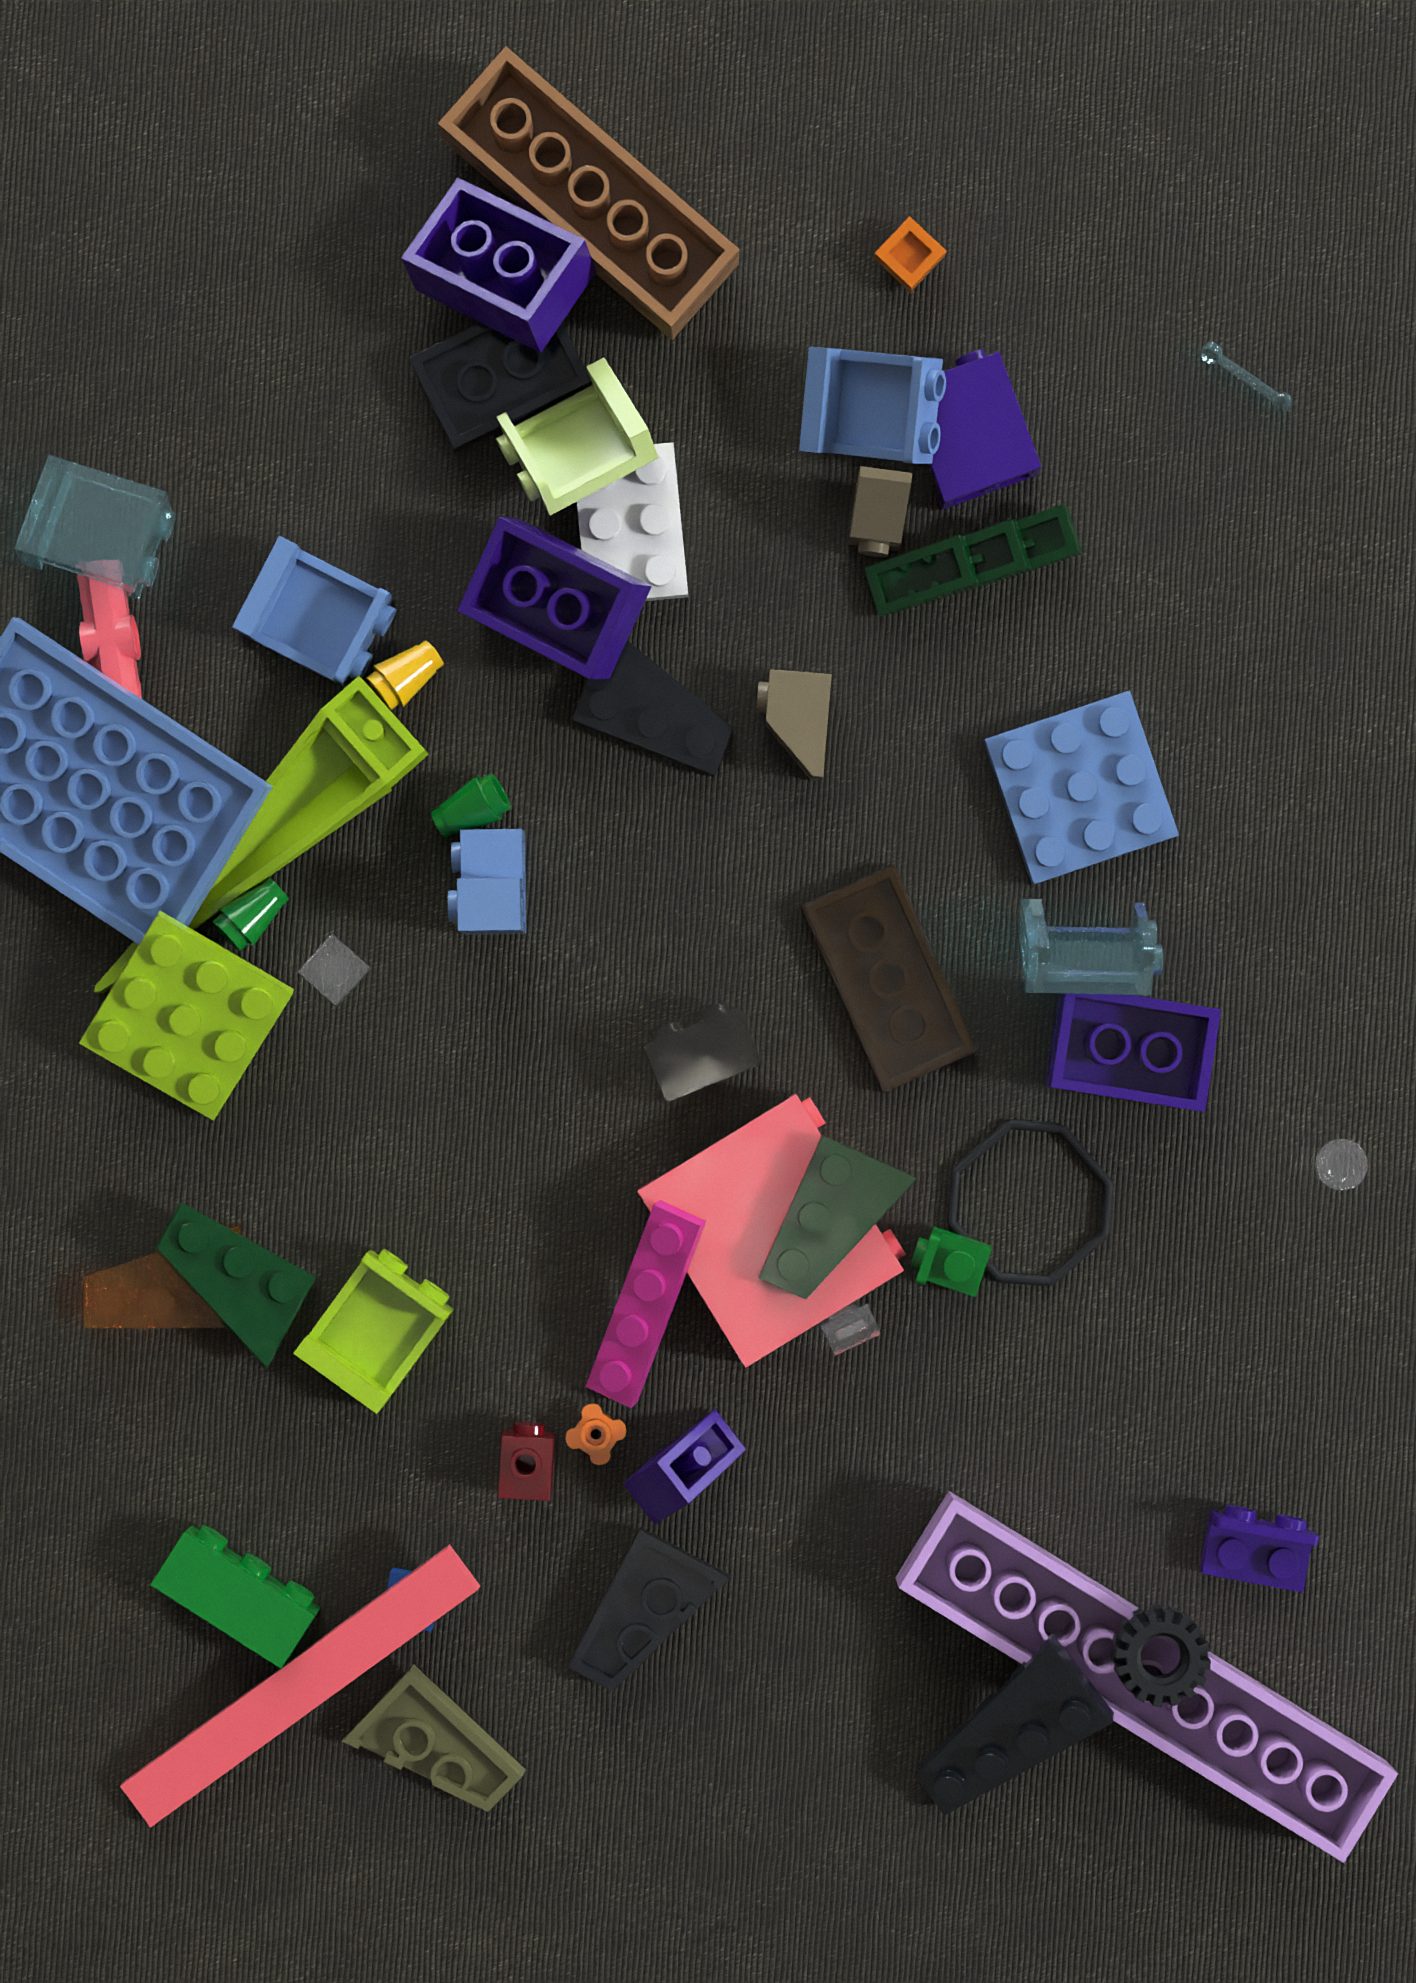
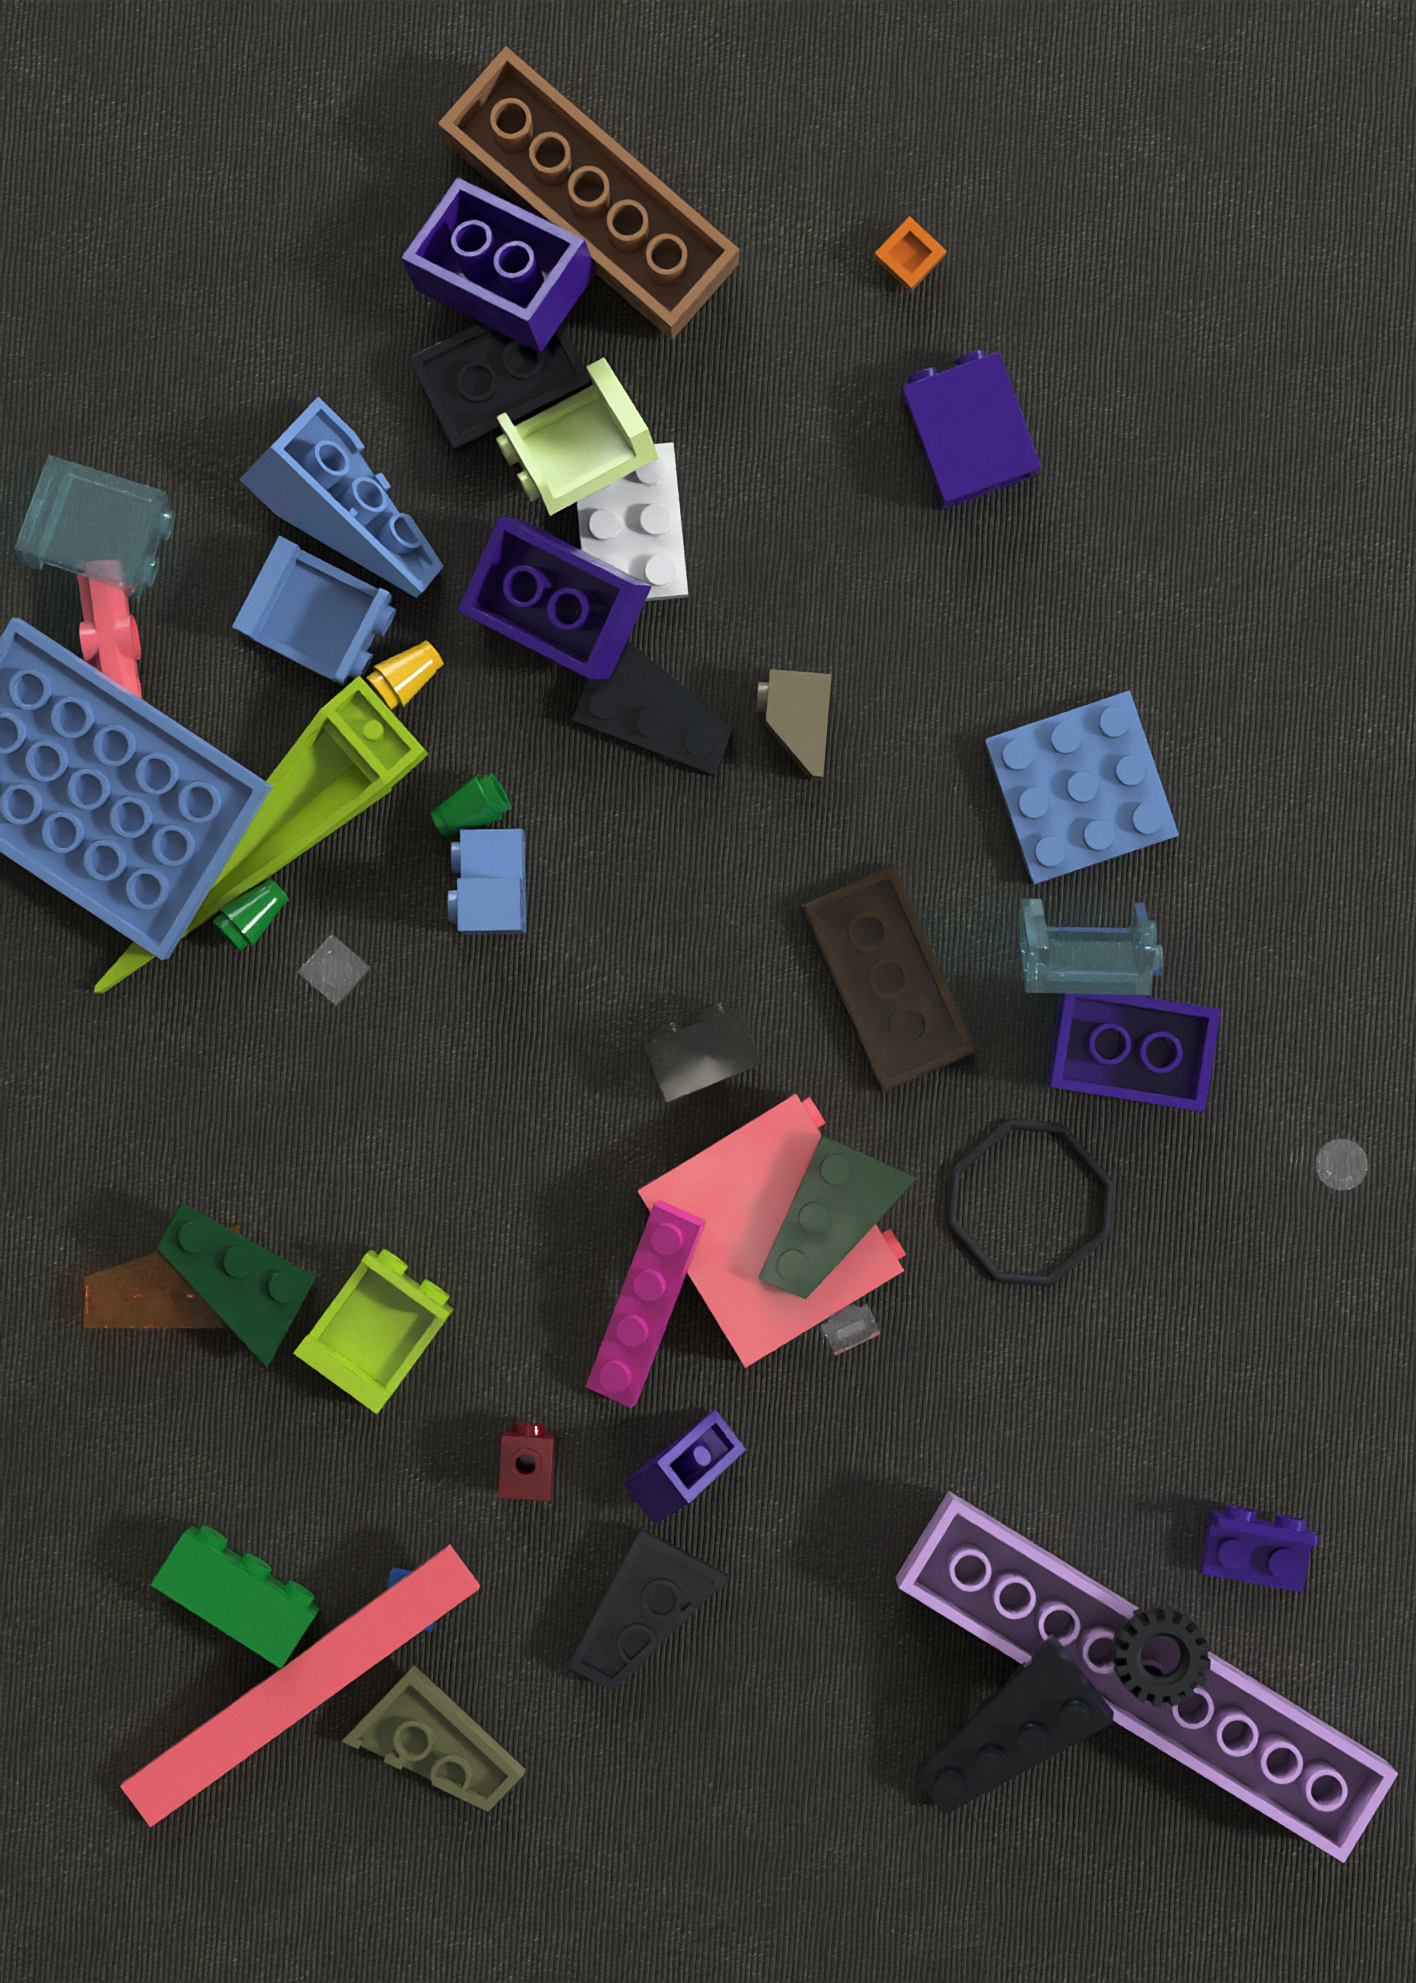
lime plate [79,910,294,1121] -> none
orange plate [565,1403,627,1465] -> none
medium blue panel [799,347,946,464] -> none
dark tan slope [848,466,912,557] -> none
dark green slope [864,504,1083,617] -> none
green bracket [910,1226,992,1297] -> none
clear light blue hinge [1200,342,1293,412] -> none
none -> medium blue wedge [239,397,444,598]

